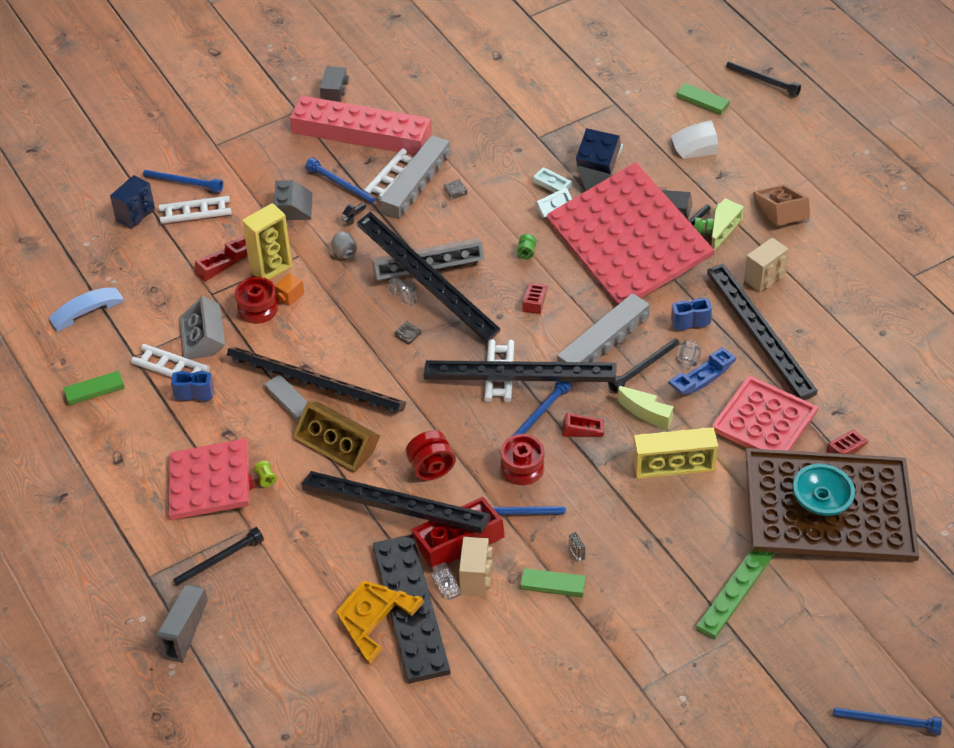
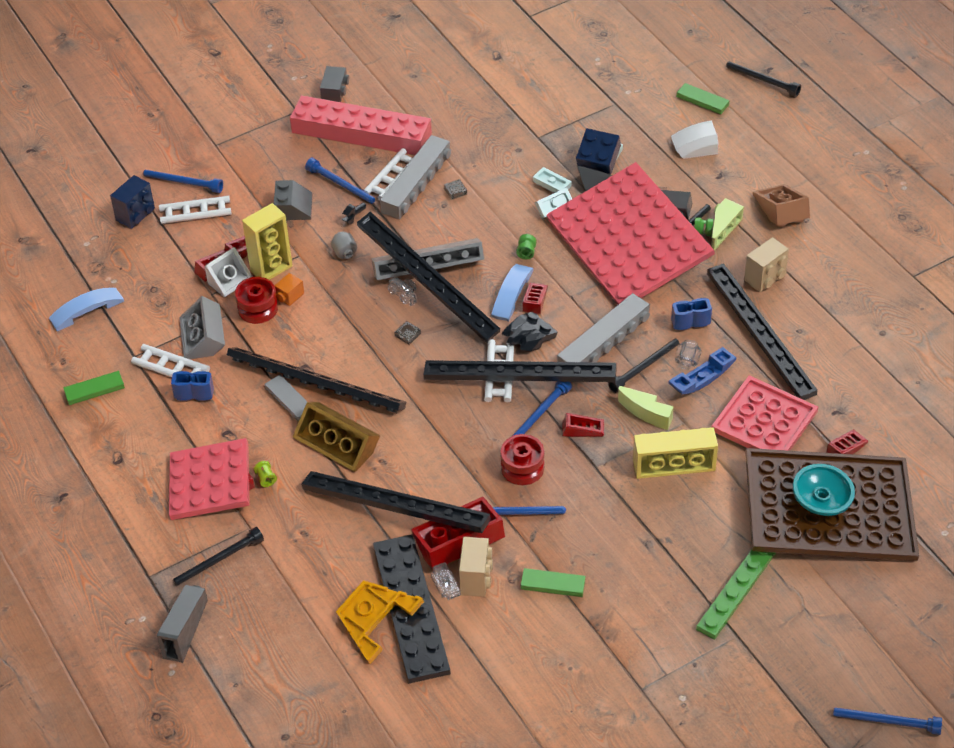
red wheel [405,430,456,481] -> none
clear smoke tile [569,532,585,561] -> none
none -> white slope [205,247,253,297]
none -> light blue slope [491,264,533,322]
none -> black plate [502,312,558,351]

